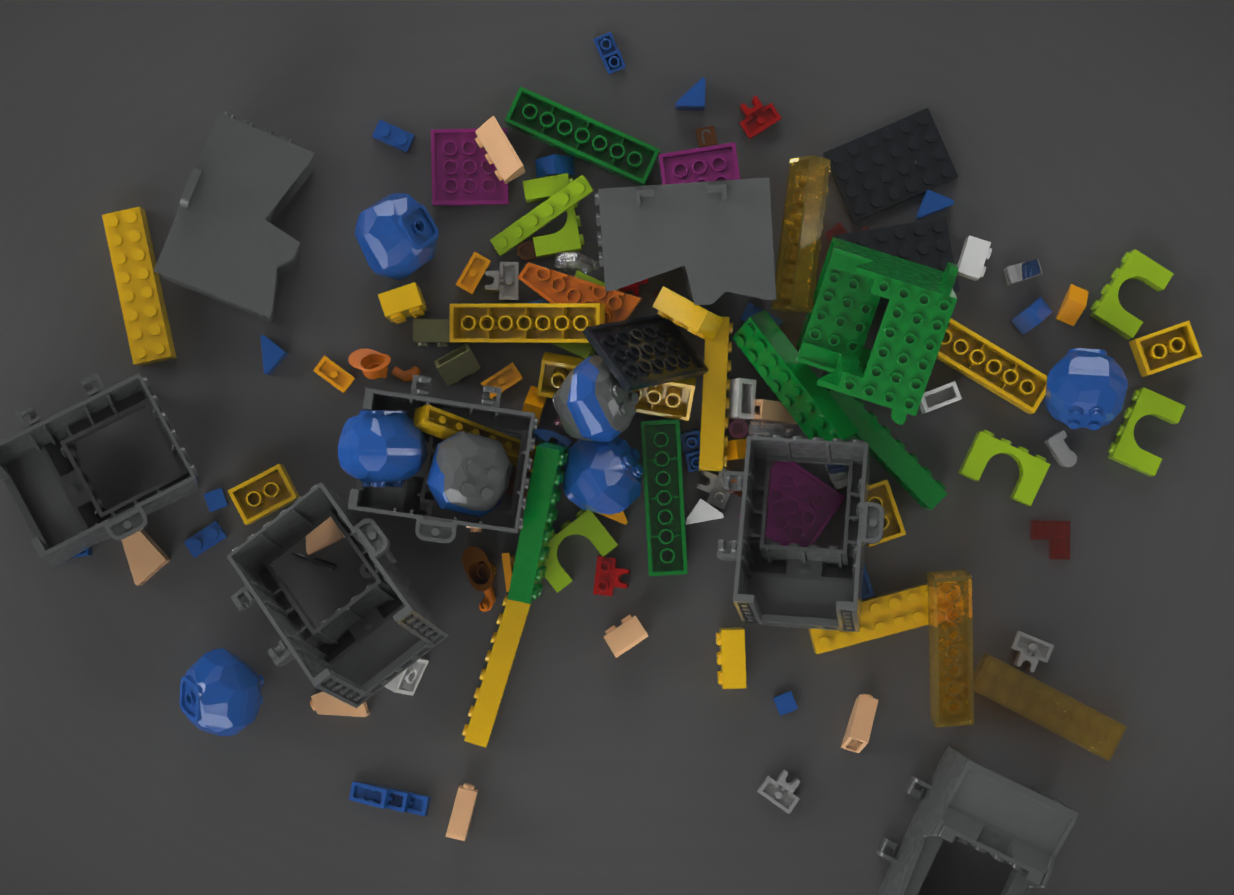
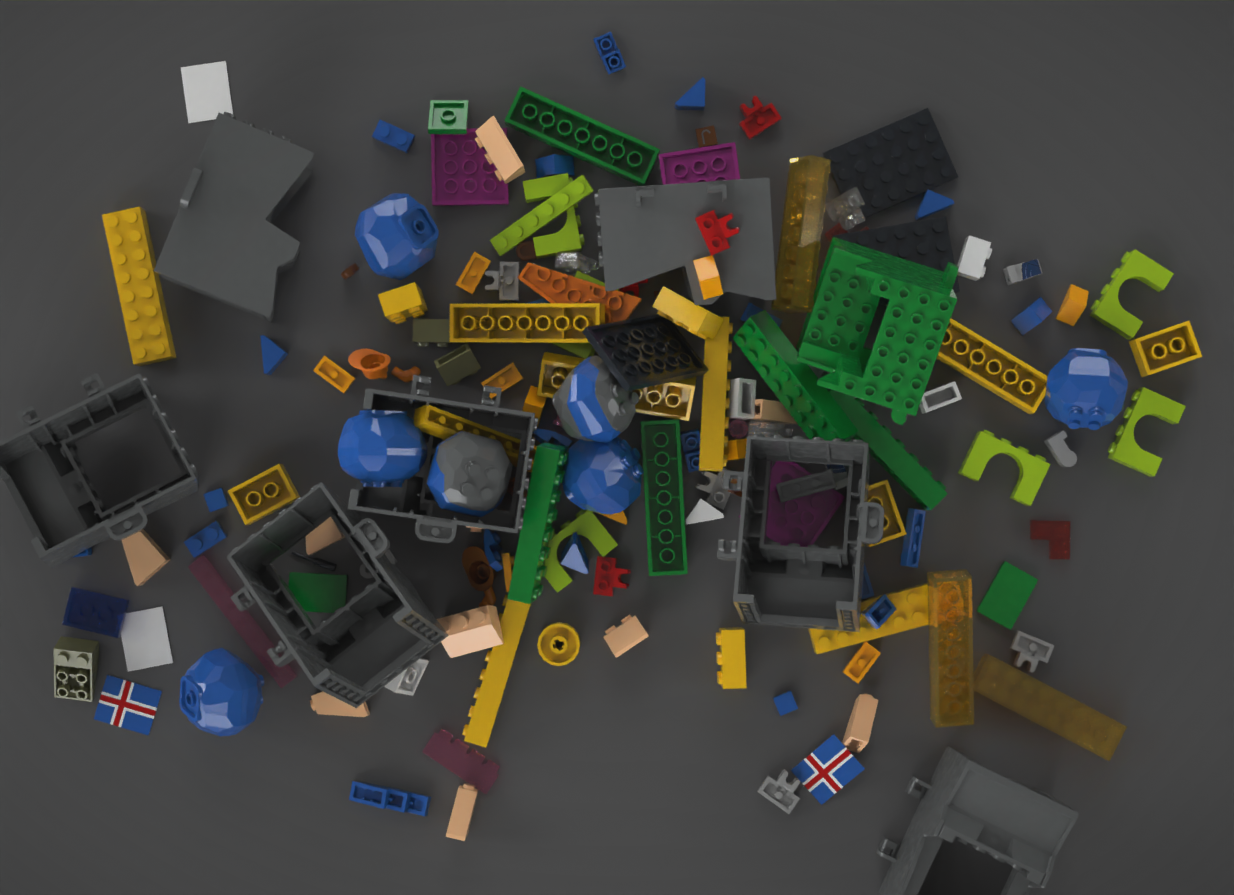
none -> olive slope [53,636,99,702]
none -> clear blue plate [62,587,129,638]
none -> sticker [94,675,162,736]
none -> white sticker [117,606,173,672]
none -> white sticker [181,61,233,123]
none -> clear pink tile [188,555,297,688]
none -> green tile [288,572,348,613]
none -> reddish brown tile [340,263,359,280]
none -> clear pink windscreen [422,728,500,794]
none -> green plate [428,100,469,134]
none -> light nougat slope [437,605,504,658]
none -> blue slope [484,529,503,572]
none -> yellow wheel [537,622,580,666]
none -> blue slope [561,532,590,574]
none -> light orange slope [693,255,723,300]
none -> red plate [695,210,740,256]
none -> dark grey tile [776,468,837,503]
none -> blue sticker [791,734,865,805]
none -> clear plate [824,187,865,231]
none -> light orange plate [842,641,881,684]
none -> blue slope [861,594,897,629]
none -> blue plate [900,508,926,568]
none -> green tile [976,561,1038,630]

